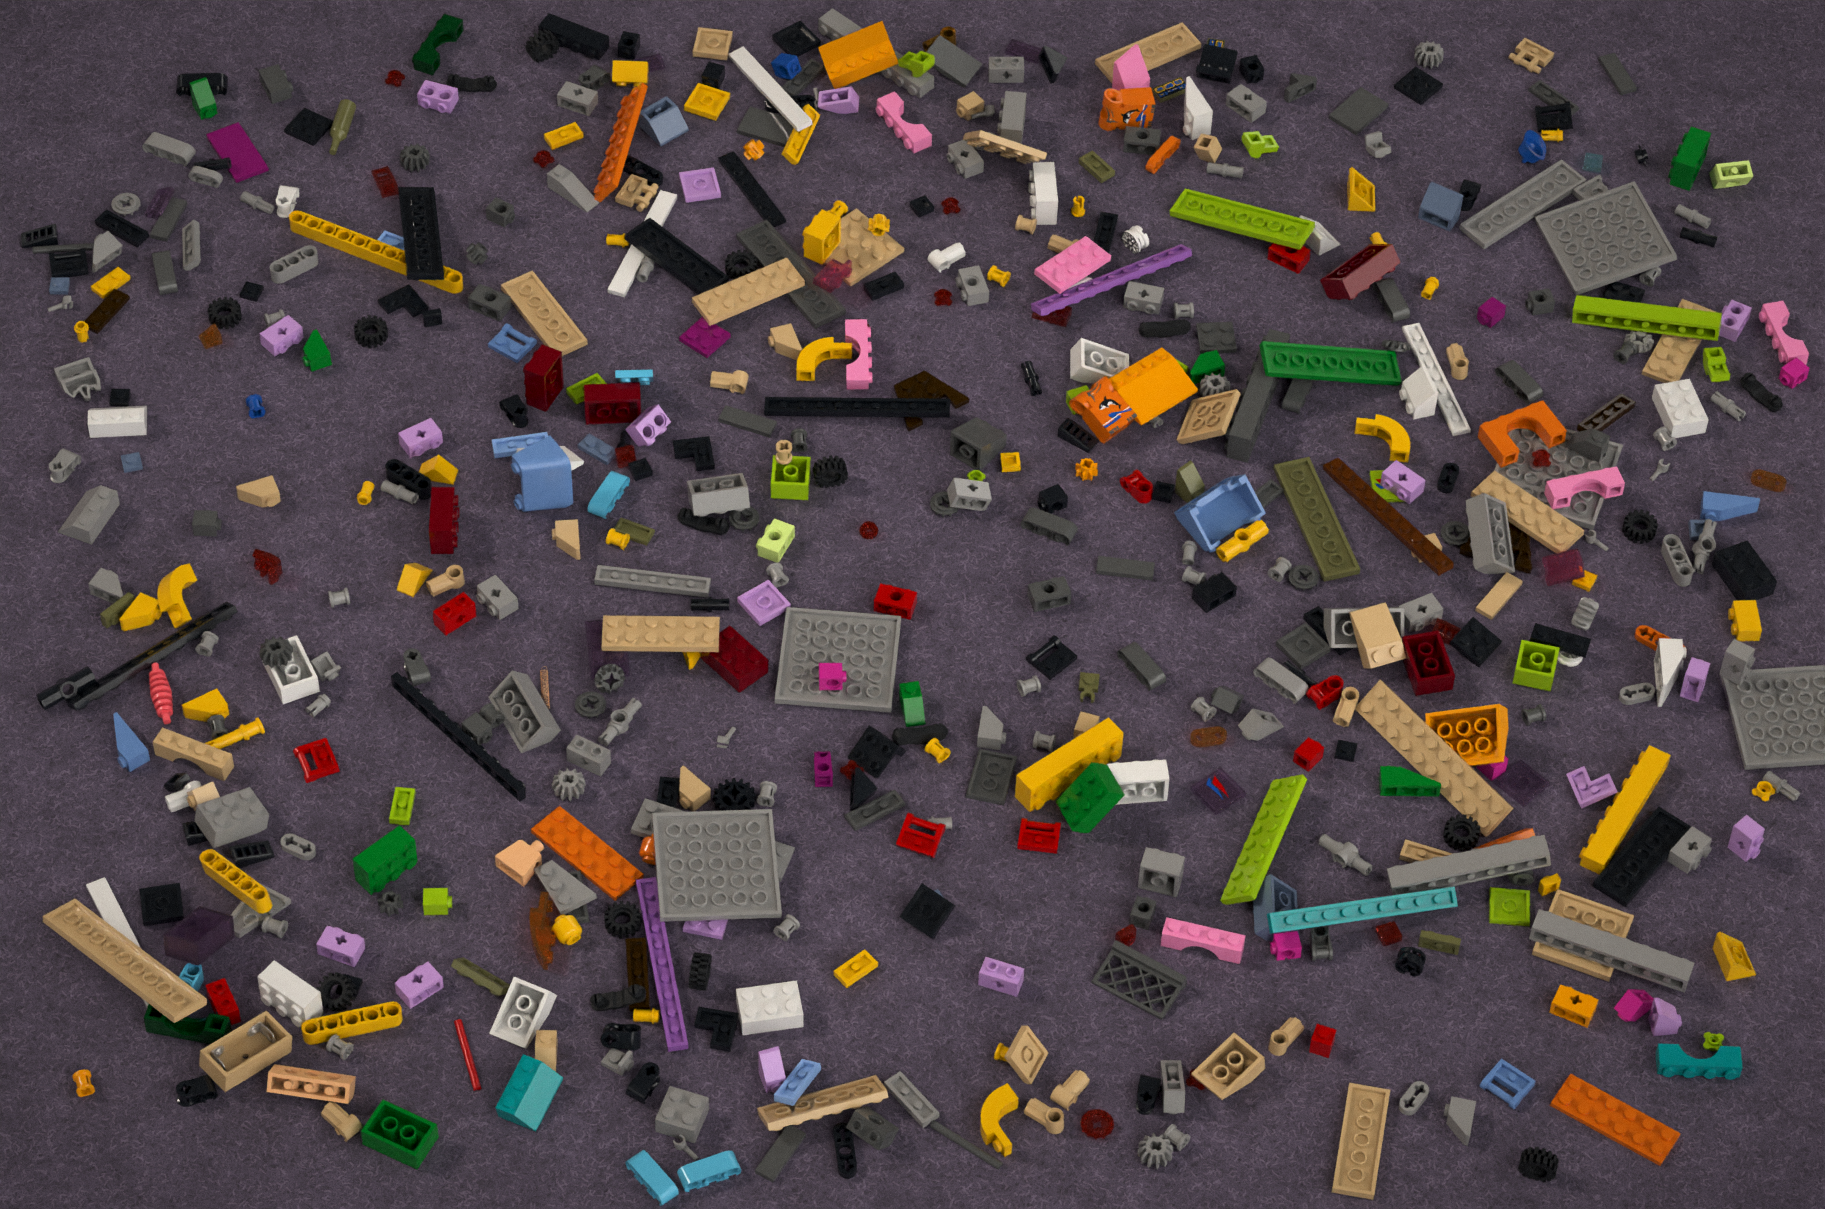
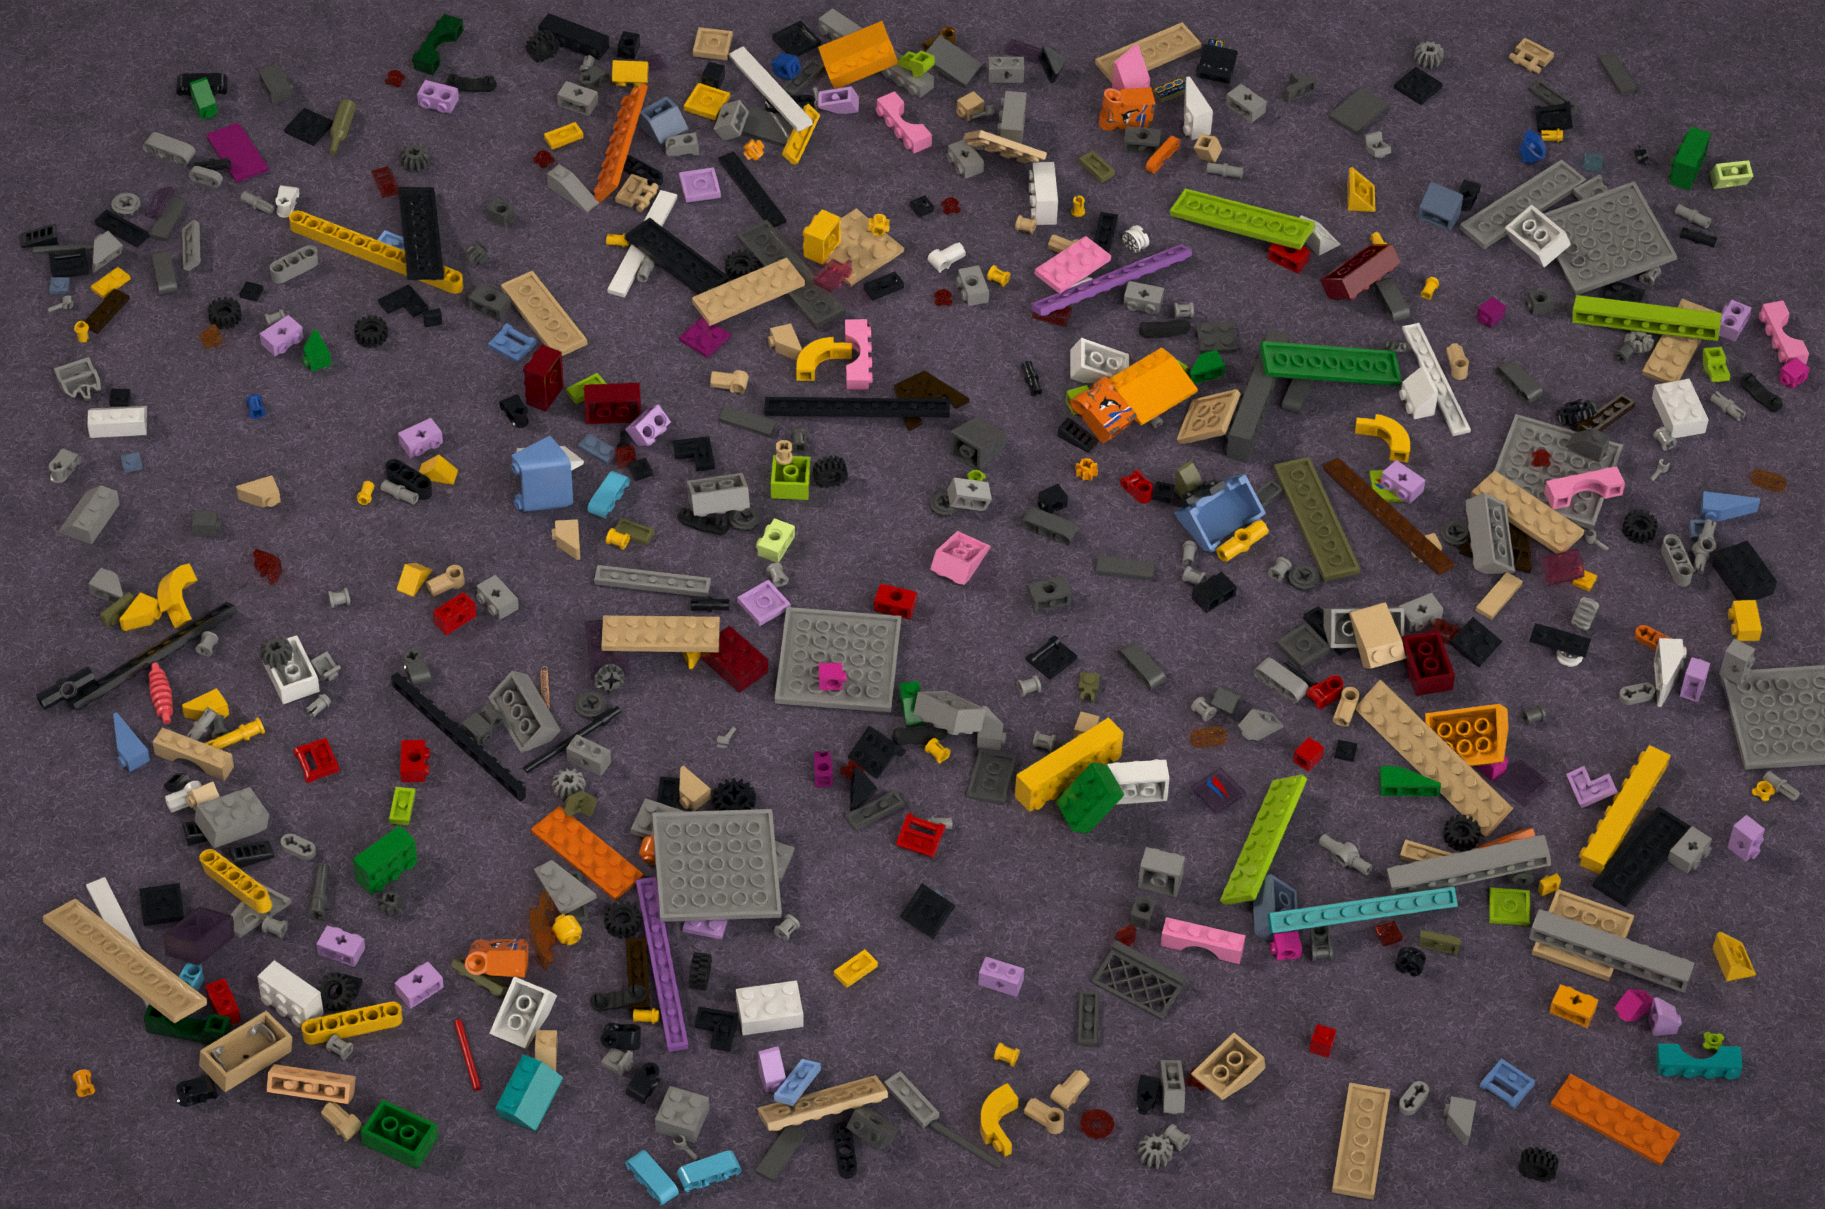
lime brick [423,888,453,915] -> none
dark red brick [429,487,460,554] -> none
light blue plate [492,432,548,458] -> none
light nougat torso [495,840,544,887] -> none
light grey pin [598,698,642,747] -> none
medium azure plate [615,370,653,385] -> none
light grey bush [757,781,777,807] -> none
yellow bush [827,200,848,217] -> none
clear red plate [859,521,878,539] -> none
yellow plate [1000,452,1021,472] -> none
tan plate [1004,1026,1048,1084] -> none
red plate [1017,818,1061,854] -> none
light grey gear [1199,373,1230,397] -> none
black brick [1239,55,1264,84] -> none
lime brick [1241,131,1279,158] -> none
tan piece [1269,1017,1304,1056] -> none
black beam [1437,463,1459,494] -> none
orange arch [1478,400,1567,468] -> none
lime brick [1512,640,1560,691] -> none
none -> light grey pin [186,707,218,741]
none -> dark grey pin [307,863,330,920]
none -> red brick [400,740,430,782]
none -> orange piece [465,939,529,978]
none -> black bar [523,706,621,773]
none -> olive bracket [564,790,597,816]
none -> light grey pin [579,55,595,74]
none -> light grey leg [665,132,699,156]
none -> light grey brick [714,100,749,141]
none -> light grey brick [914,691,986,735]
none -> bright pink slope [930,531,991,585]
none -> dark grey tile [1077,990,1099,1046]
none -> black plate [1177,479,1227,508]
none -> white brick [1505,204,1571,267]
none -> black gear [1556,399,1597,425]

